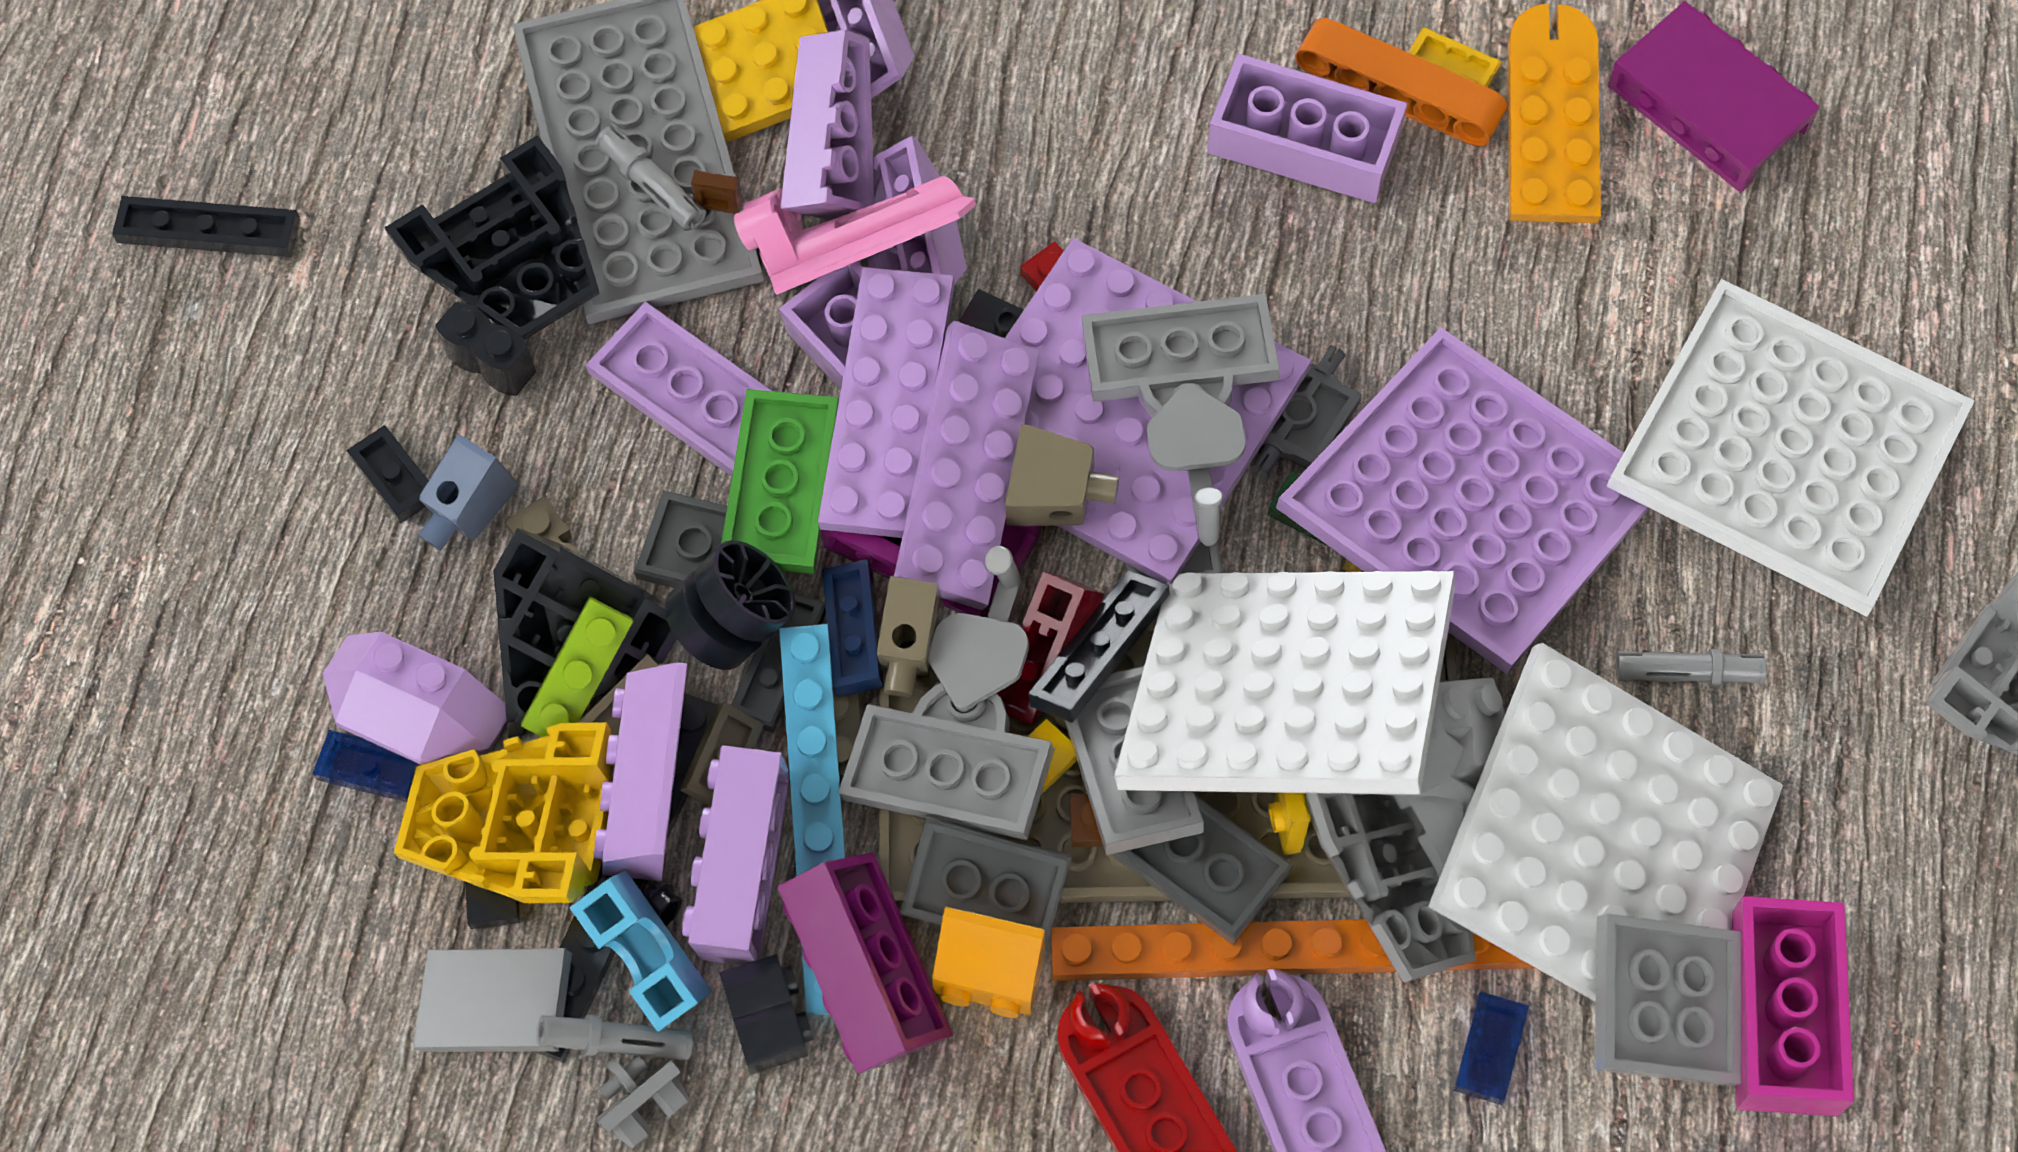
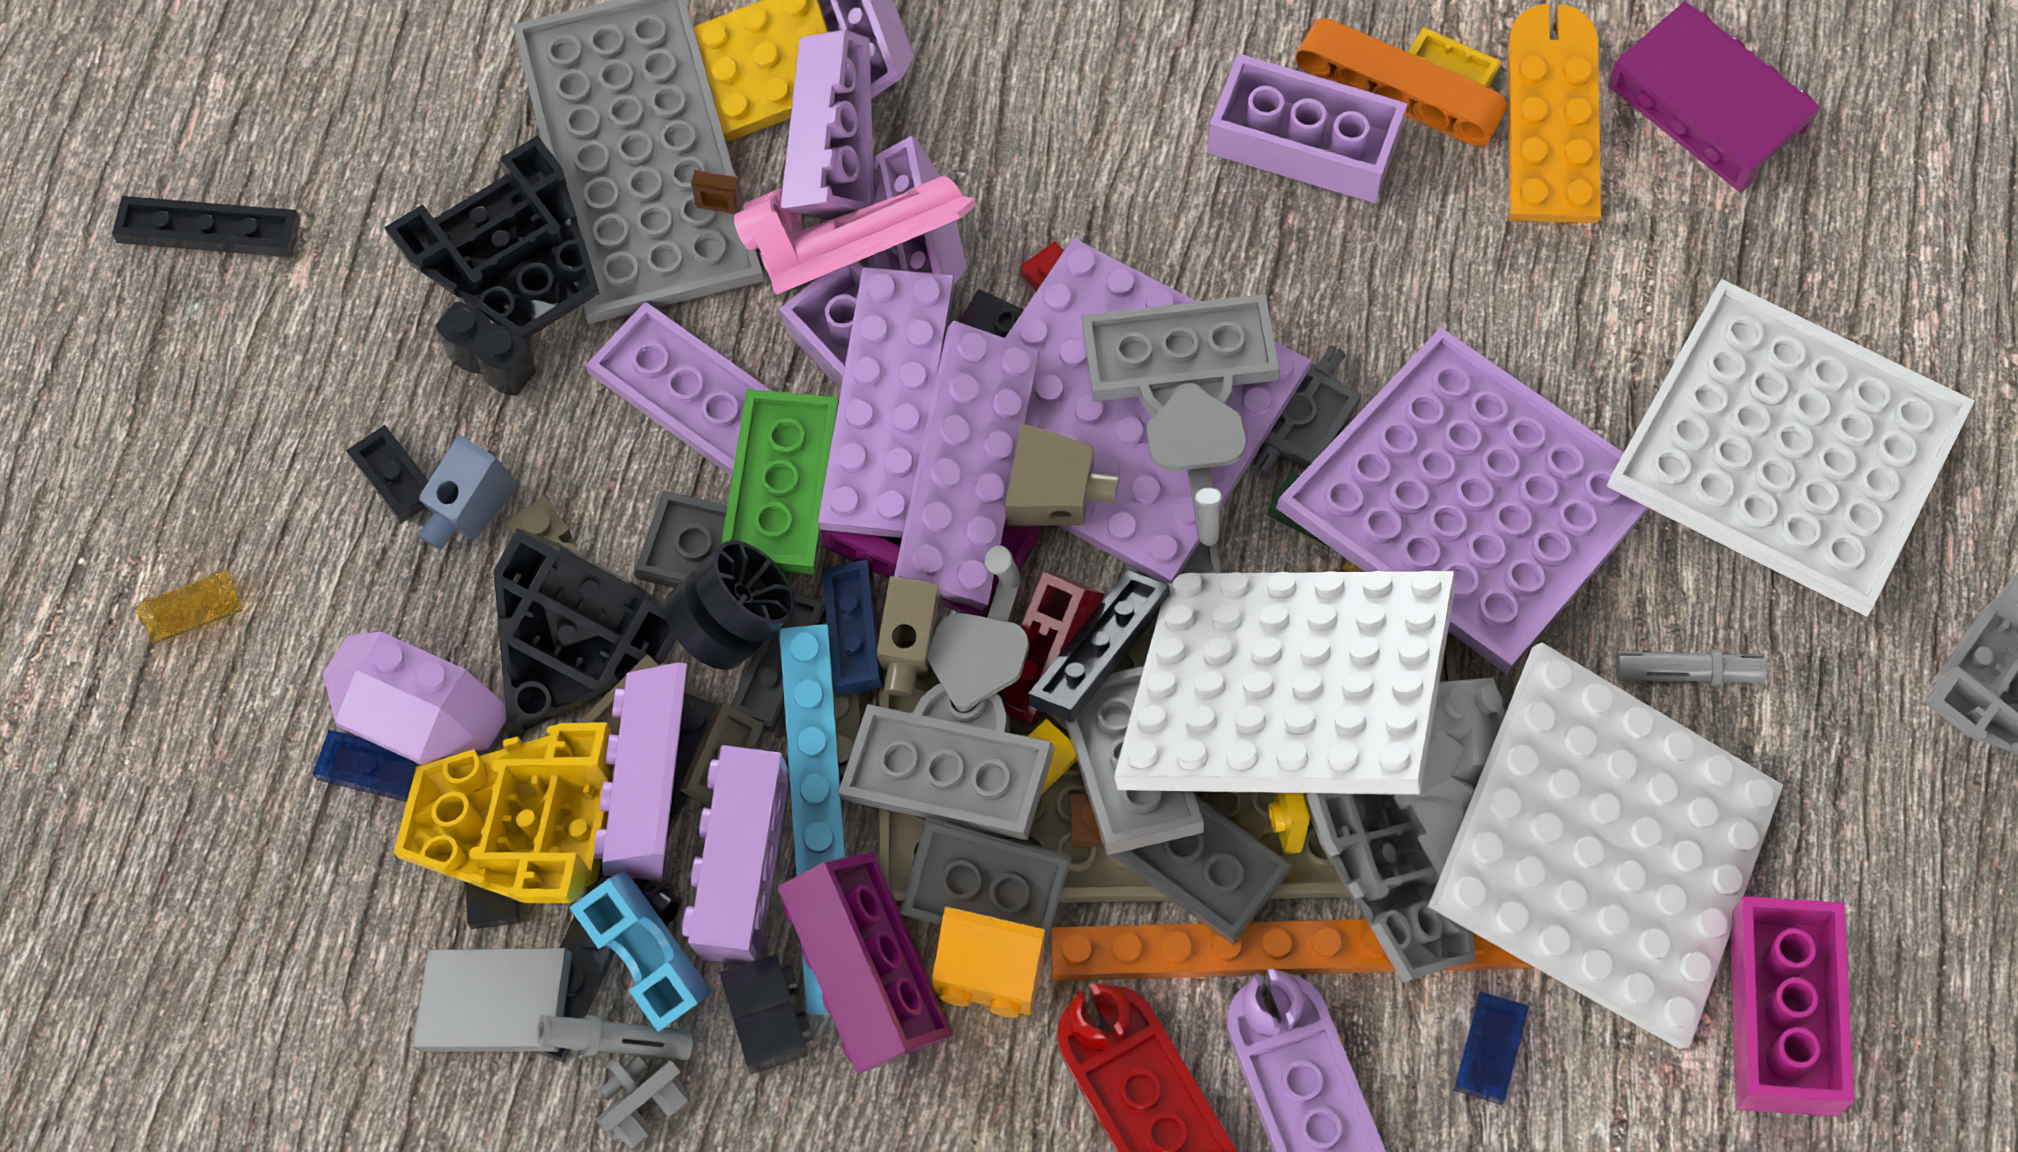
lime plate [521,597,633,737] -> none
light grey pin [595,125,706,231] -> none
light grey plate [1595,913,1742,1086] -> none
none -> clear yellow hinge [135,569,243,645]

